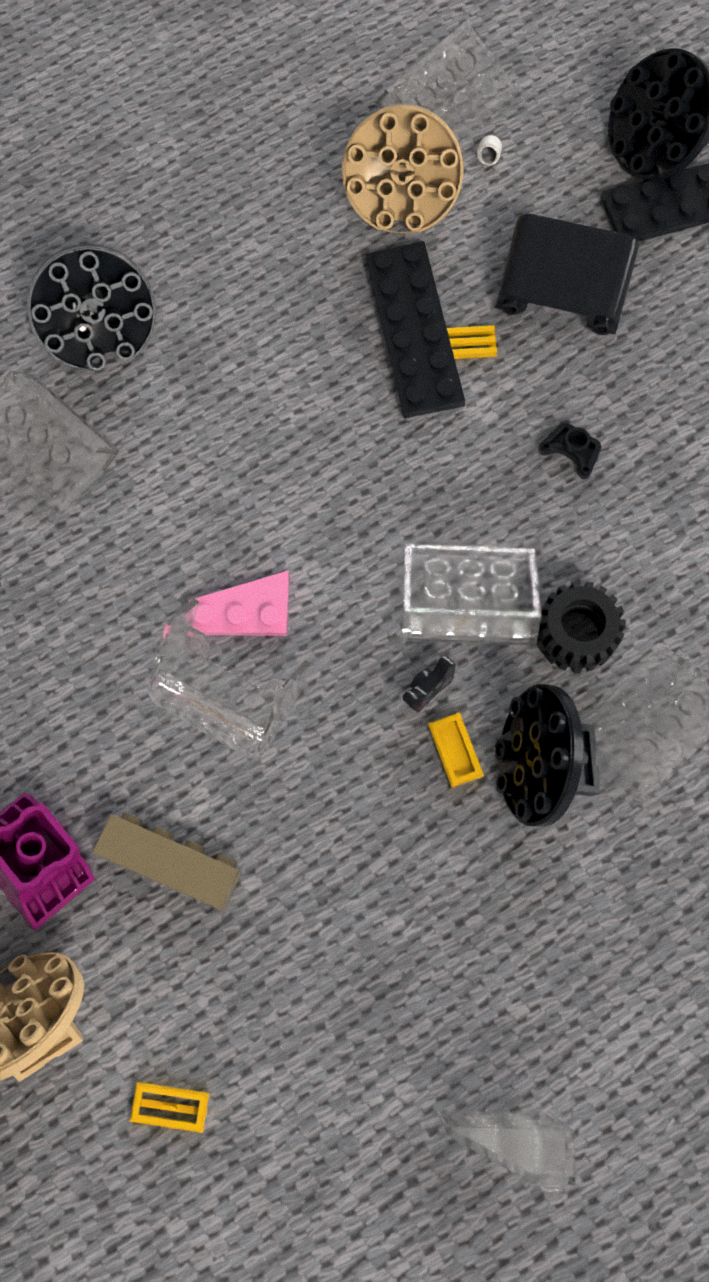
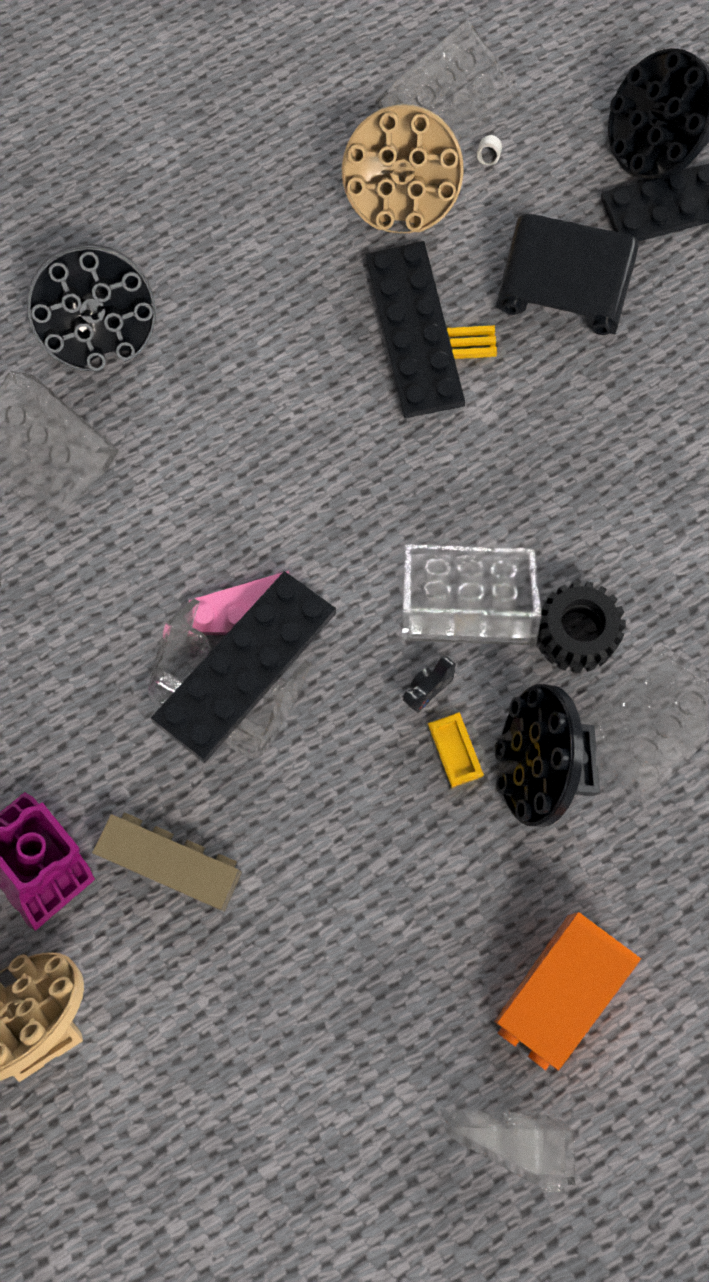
yellow tile [130,1082,210,1133] -> none
black piece [538,423,601,479] -> none
none -> black plate [151,571,336,763]
none -> orange slope [494,912,642,1071]

